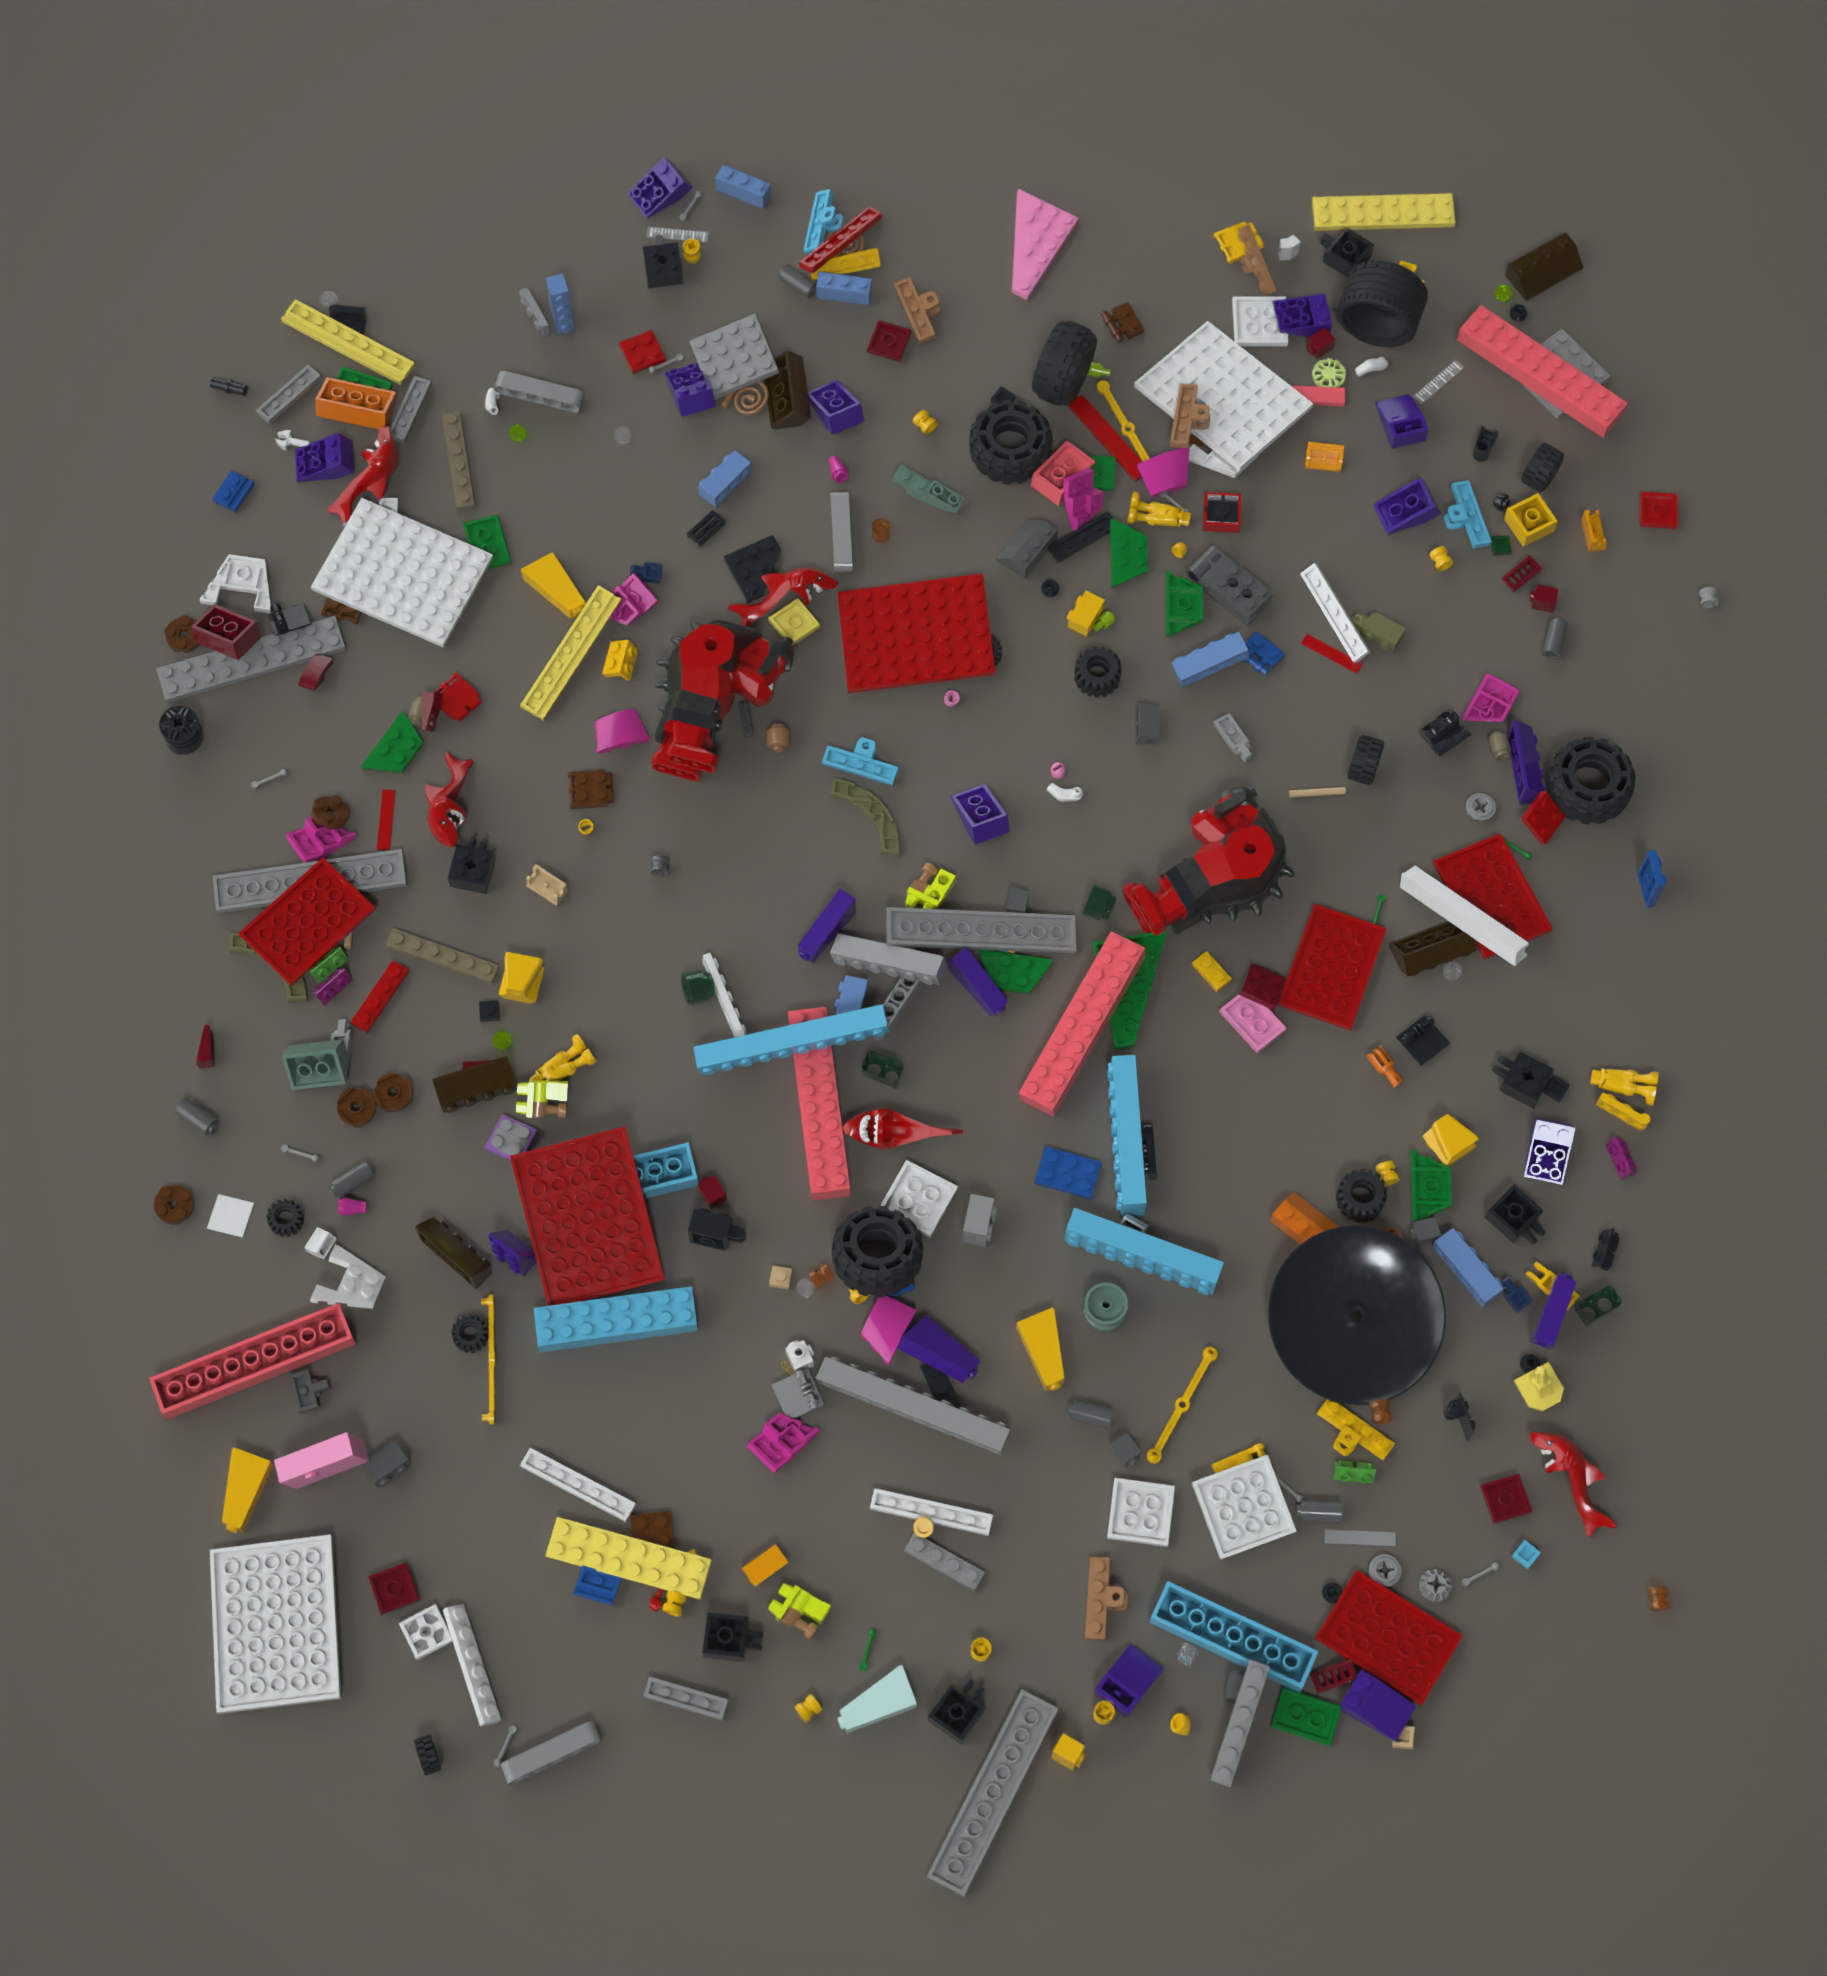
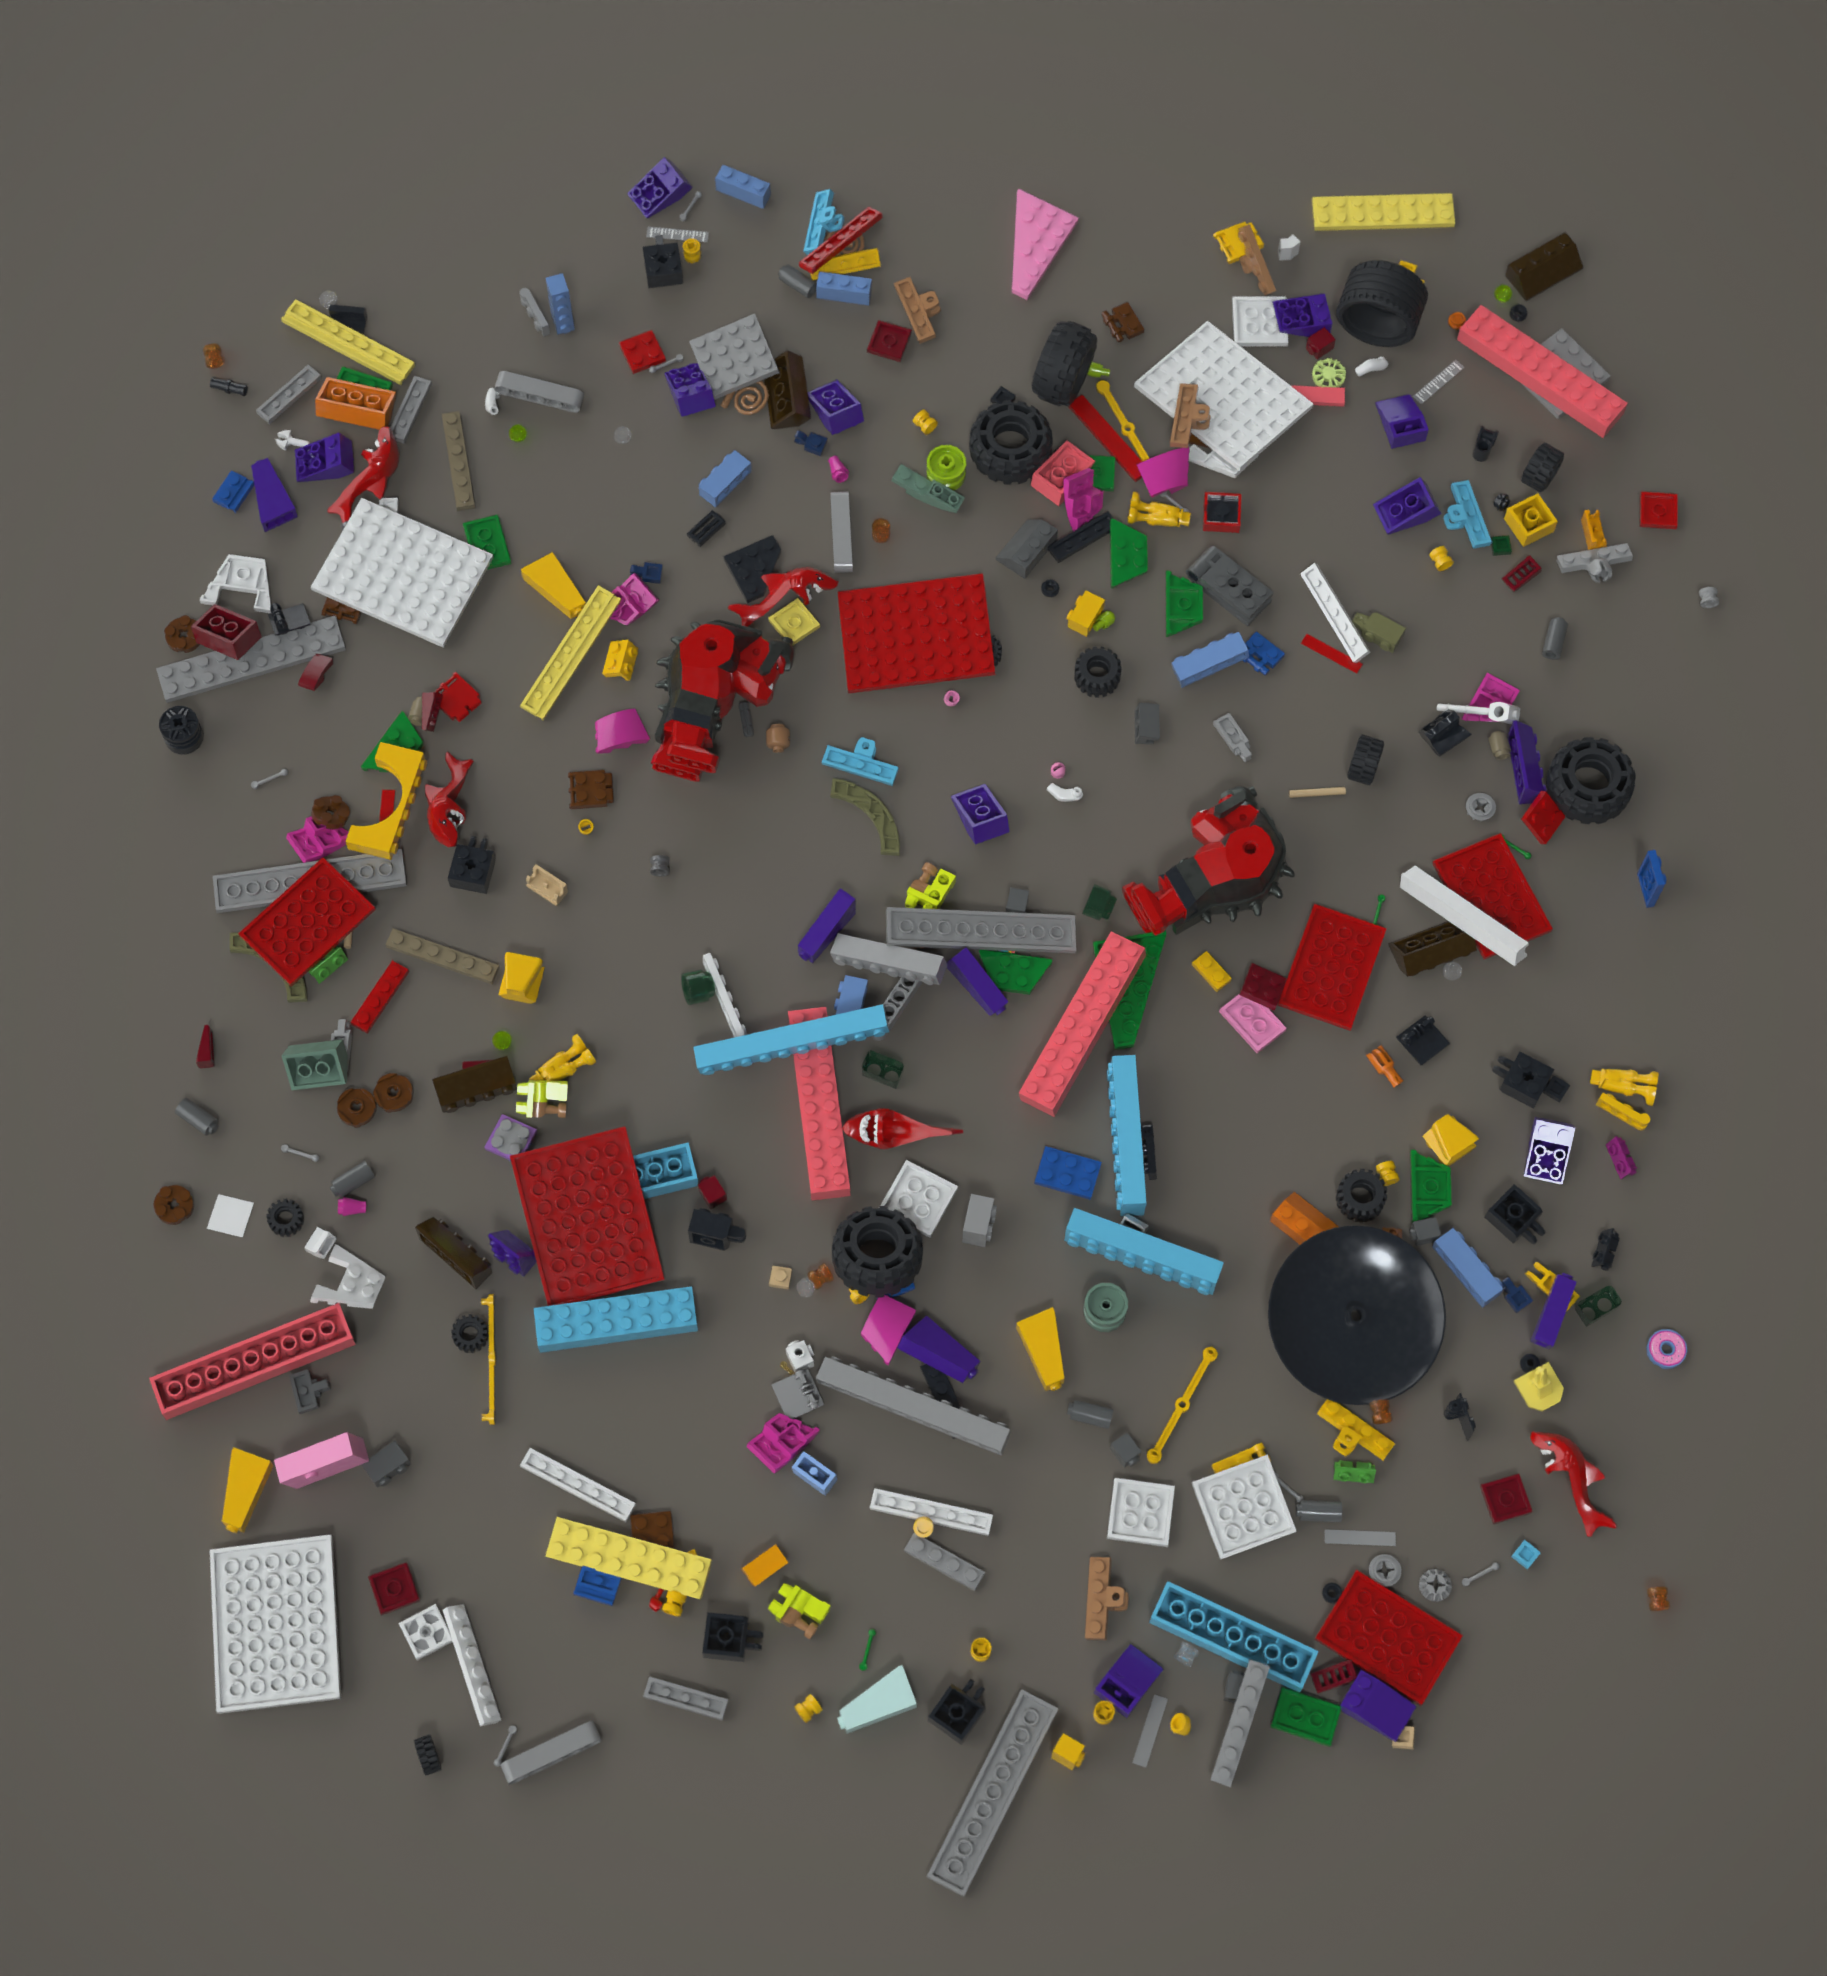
magenta hinge [313,968,353,1006] -> none
black plate [479,1000,500,1022] -> none
yellow hinge [1171,542,1187,558] -> none
light orange hinge [1305,442,1344,472] -> none
black hinge [1320,229,1374,278] -> none
dark red brick [1529,584,1559,613] -> none
none -> clear orange wheel [203,344,224,369]
none -> dark purple slope [251,458,298,532]
none -> yellow arch [345,742,427,860]
none -> light blue brick [792,1451,837,1496]
none -> dark blue plate [794,430,828,456]
none -> lime wheel [927,445,966,491]
none -> light grey sticker [1132,1694,1168,1768]
none -> white piece [1437,702,1520,725]
none -> orange plate [1448,312,1466,330]
none -> light grey plate [1556,543,1633,583]
none -> tile [1646,1329,1687,1369]

